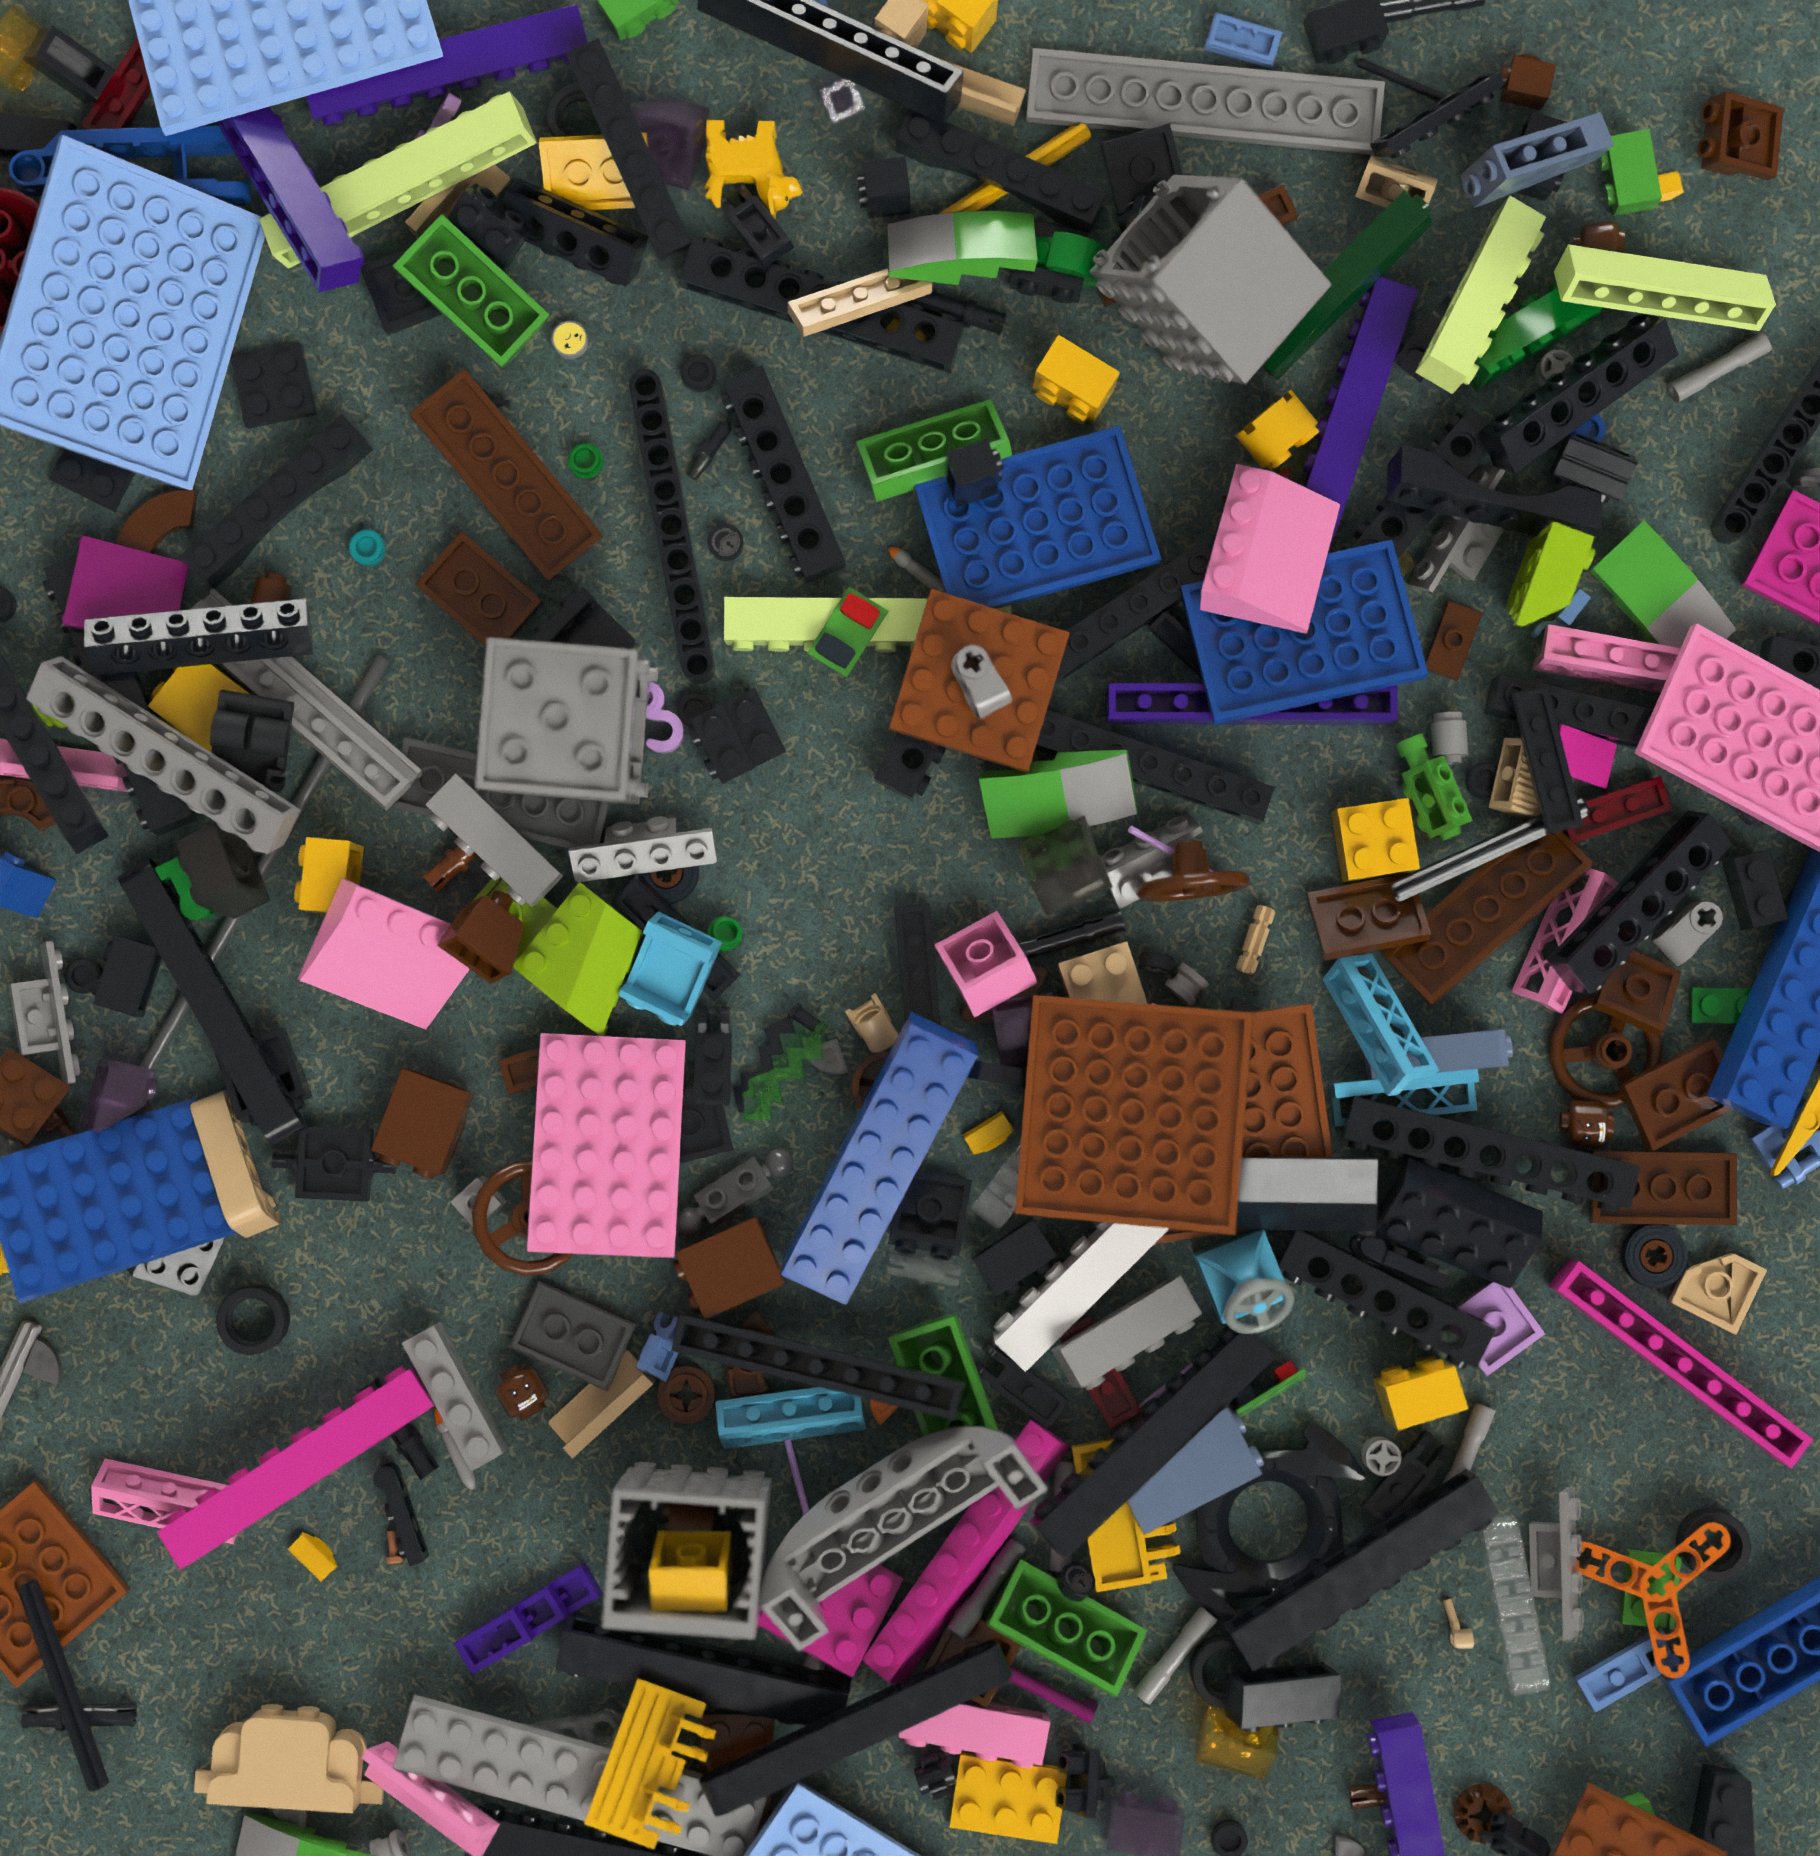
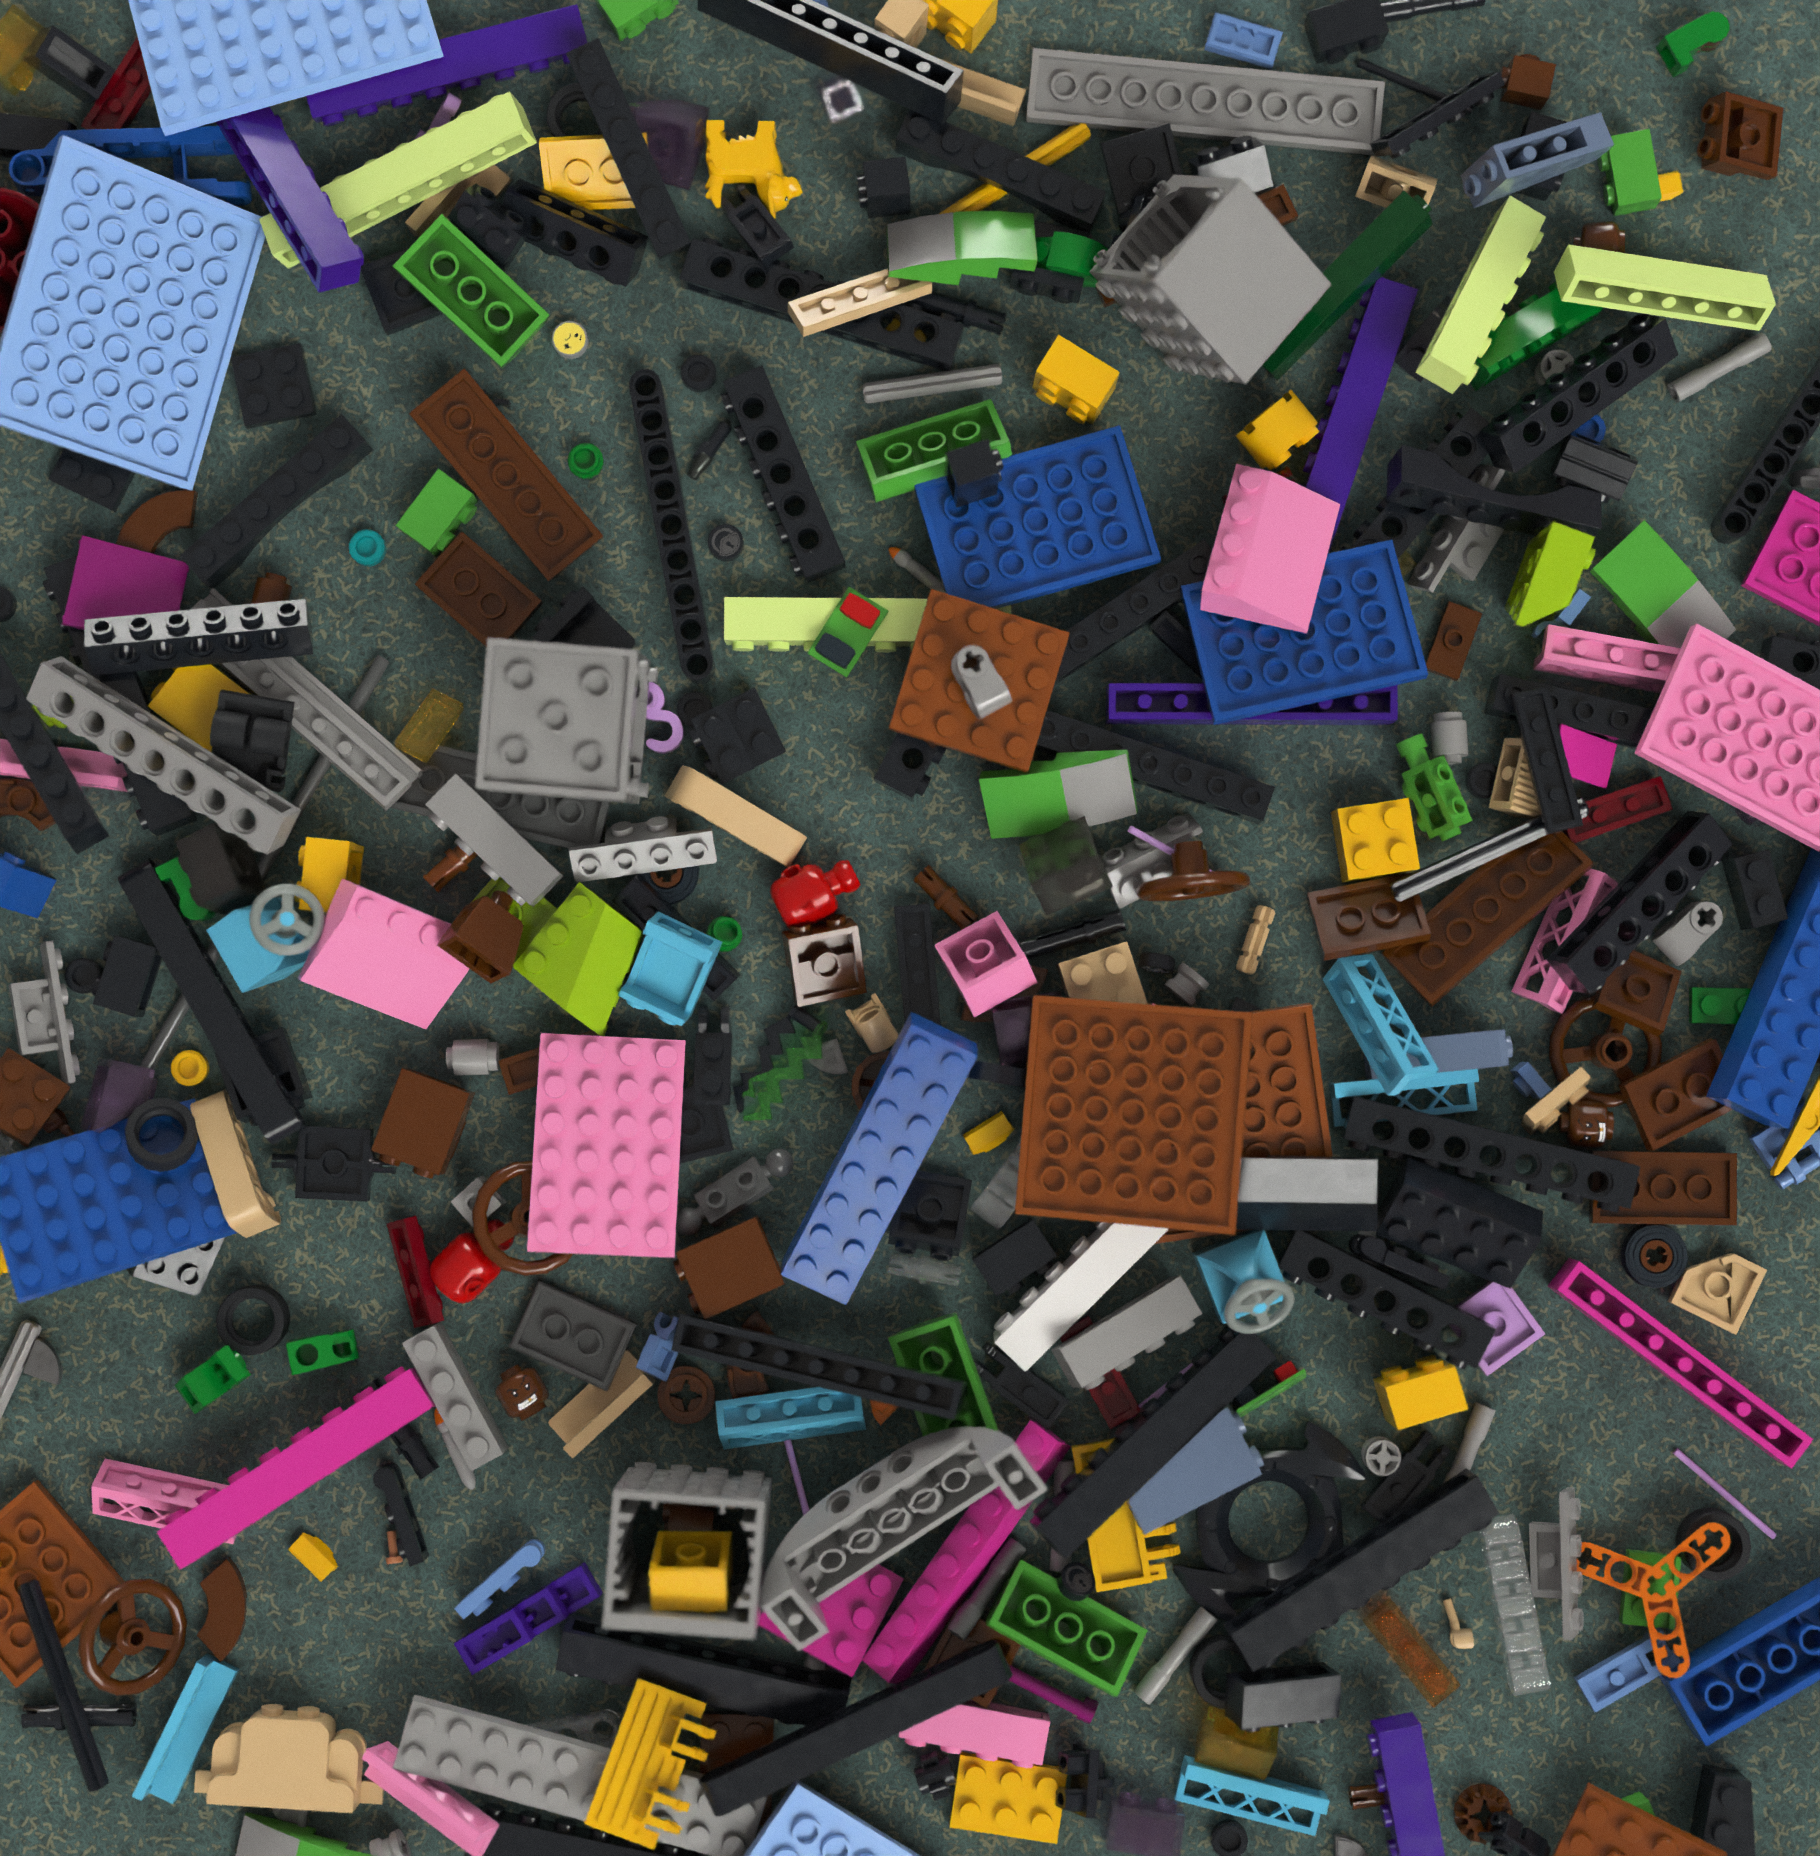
none -> reddish brown piece [78,1578,187,1696]
none -> black tyre [125,1098,198,1172]
none -> medium azure fence [132,1653,239,1804]
none -> yellow tile [171,1050,209,1086]
none -> green brick [174,1345,251,1414]
none -> reddish brown tile [197,1557,247,1662]
none -> piece [206,883,325,993]
none -> green leg [286,1329,359,1375]
none -> dark red plate [386,1216,444,1328]
none -> clear yellow tile [394,688,464,763]
none -> bright green brick [395,468,478,557]
none -> red piece [429,1219,514,1304]
none -> light grey brick [446,1039,500,1076]
none -> medium blue plate [454,1539,545,1620]
none -> tan beam [664,765,807,868]
none -> red piece [770,860,861,930]
none -> reddish brown plate [782,914,867,1007]
none -> light grey axle [863,364,1002,404]
none -> reddish brown pin [913,865,979,930]
none -> medium azure fence [1174,1755,1330,1836]
none -> brick [1188,136,1273,192]
none -> clear orange plate [1362,1597,1461,1708]
none -> medium blue plate [1510,1062,1552,1099]
none -> tan plate [1521,1067,1591,1136]
none -> green leg [1656,11,1730,78]
none -> lavender axle [1673,1448,1777,1539]

